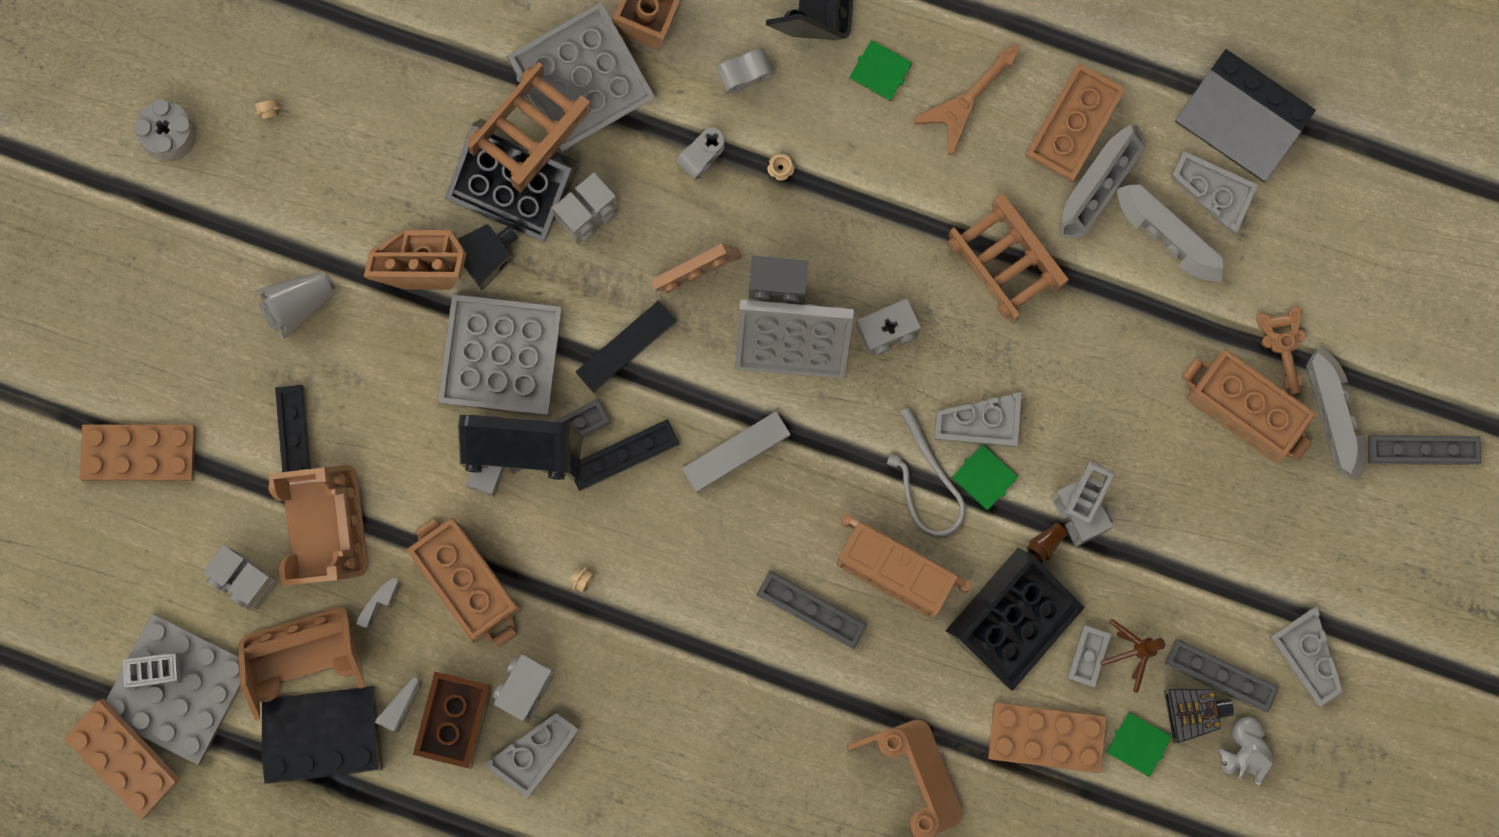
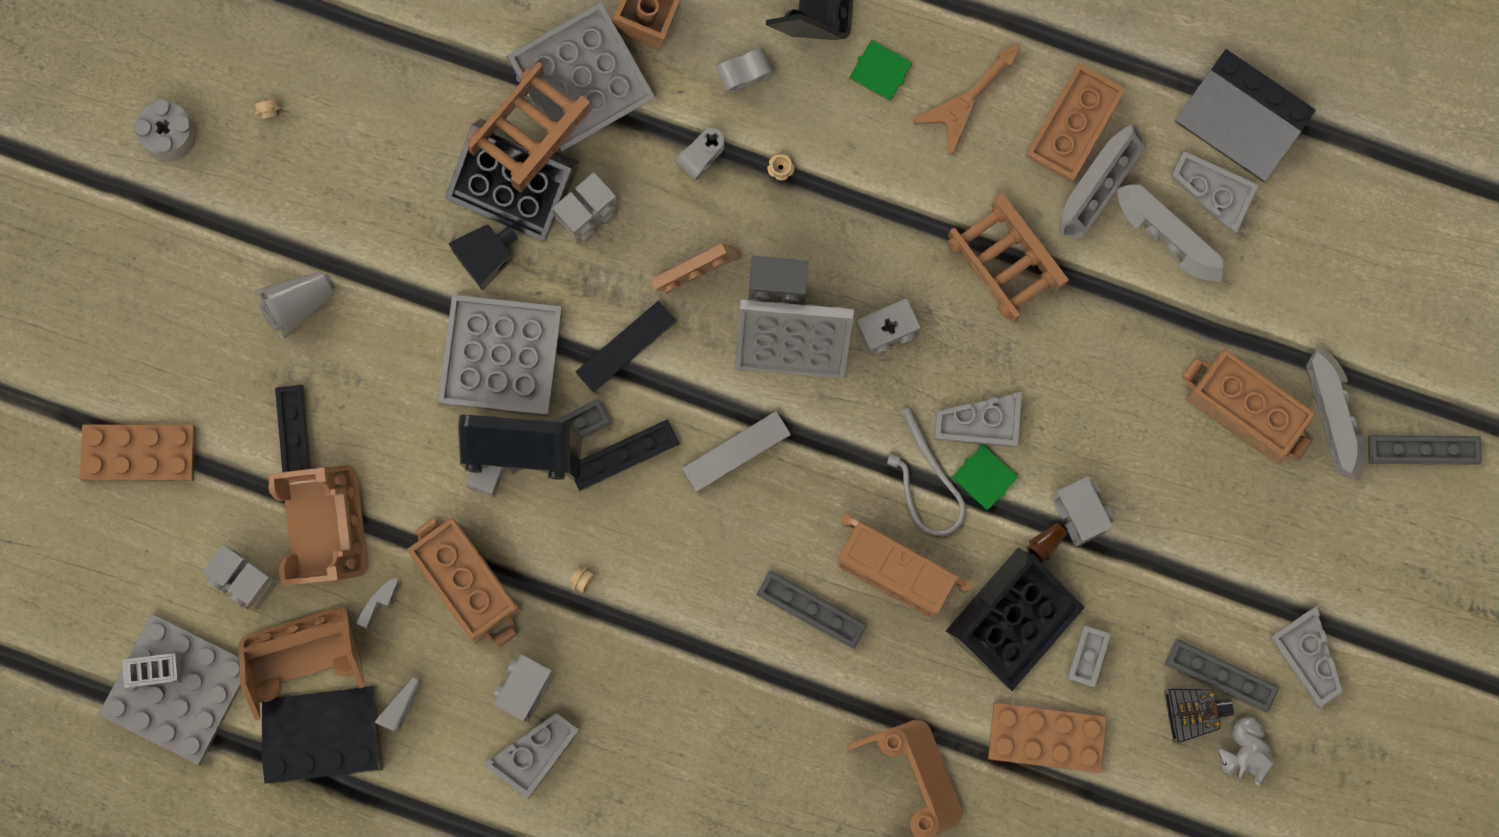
medium nougat plate [64,698,181,820] -> none
medium nougat wedge [364,230,466,290] -> none
reddish brown brick [413,672,493,769] -> none
light grey slope [1065,460,1116,525] -> none
reddish brown plant [1100,619,1165,693] -> none
green piece [1106,712,1172,777] -> none
medium nougat piece [1256,306,1306,396] -> none

